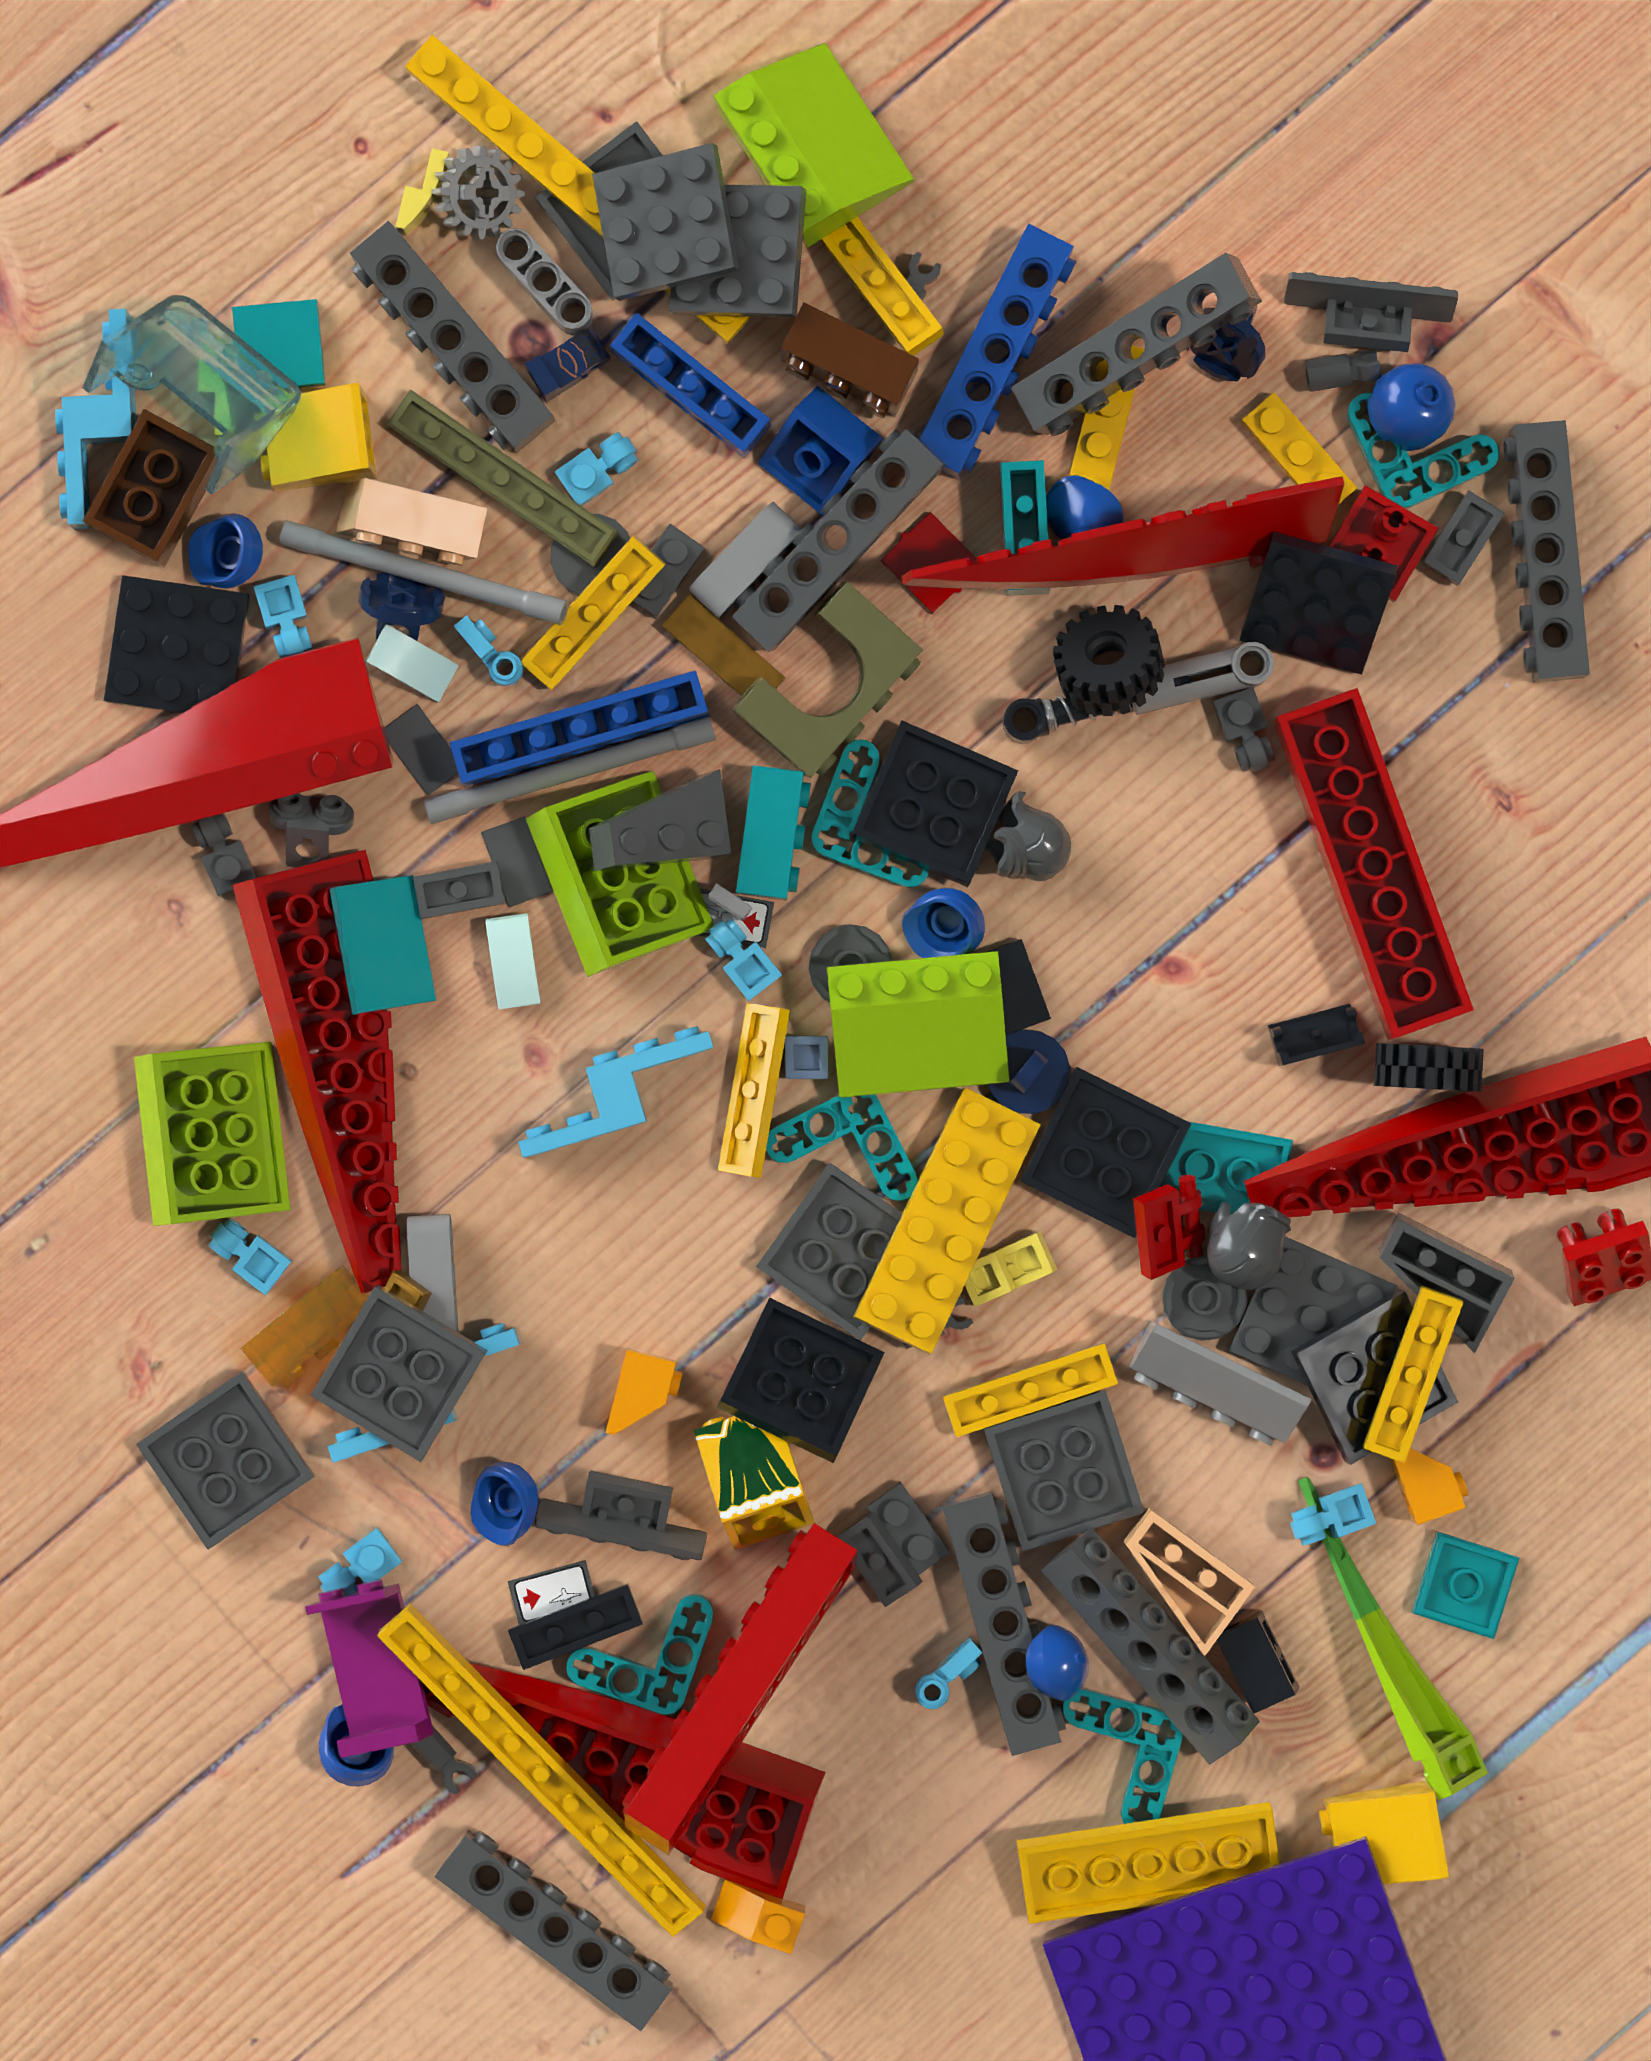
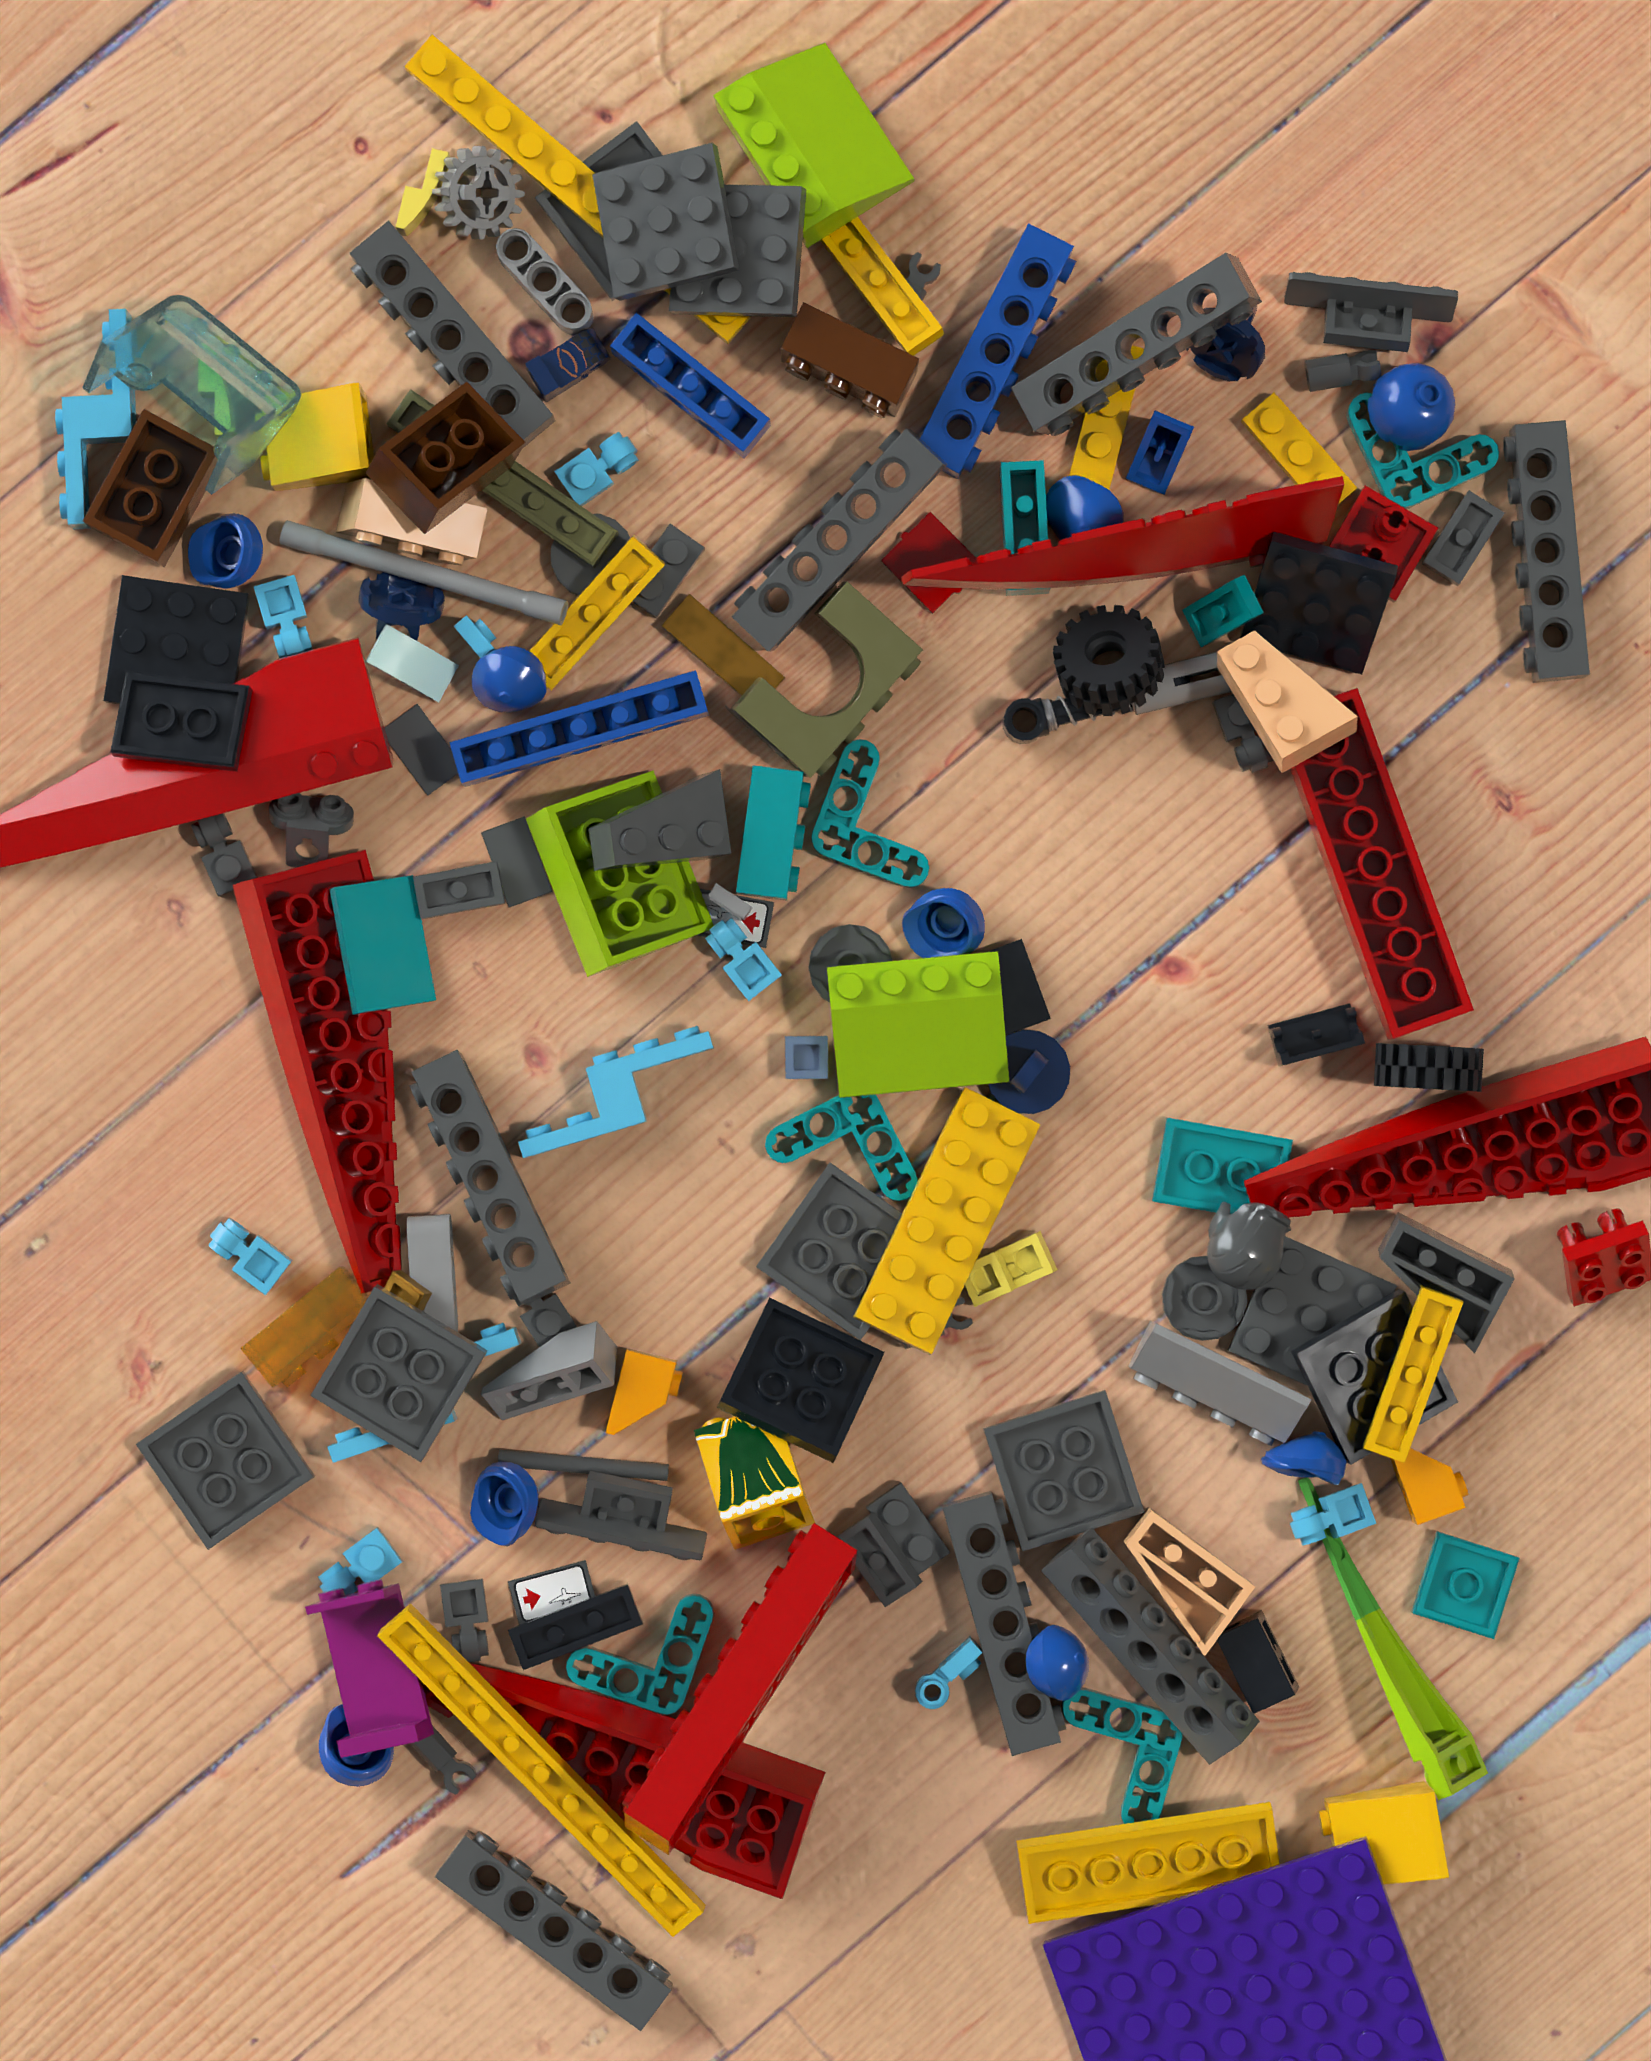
lime slope [134,1041,291,1226] -> none
teal tile [232,299,326,393] -> none
light grey piece [424,716,716,824] -> none
light aqua slope [486,913,541,1010] -> none
light grey beam [688,501,802,619] -> none
light orange slope [711,1879,805,1954] -> none
yellow plate [718,1003,790,1178] -> none
blue slope [758,385,884,516] -> none
black plate [851,720,1019,888] -> none
yellow plate [942,1343,1118,1438] -> none
dark grey hair [986,791,1071,881] -> none
black plate [1020,1067,1192,1238] -> none
red plate [1133,1175,1206,1280] -> none
none -> black tile [110,671,253,772]
none -> reddish brown brick [366,381,526,534]
none -> dark grey brick [410,1050,571,1305]
none -> dark grey plate [440,1578,489,1662]
none -> blue hat [472,646,547,713]
none -> light grey slope [481,1321,617,1420]
none -> dark grey piece [498,1449,669,1481]
none -> dark grey plate [514,1294,577,1347]
none -> dark grey sticker [726,706,787,762]
none -> blue slope [1126,410,1194,495]
none -> teal plate [1182,575,1264,647]
none -> light nougat wedge [1217,631,1358,773]
none -> blue hat [1261,1431,1347,1485]

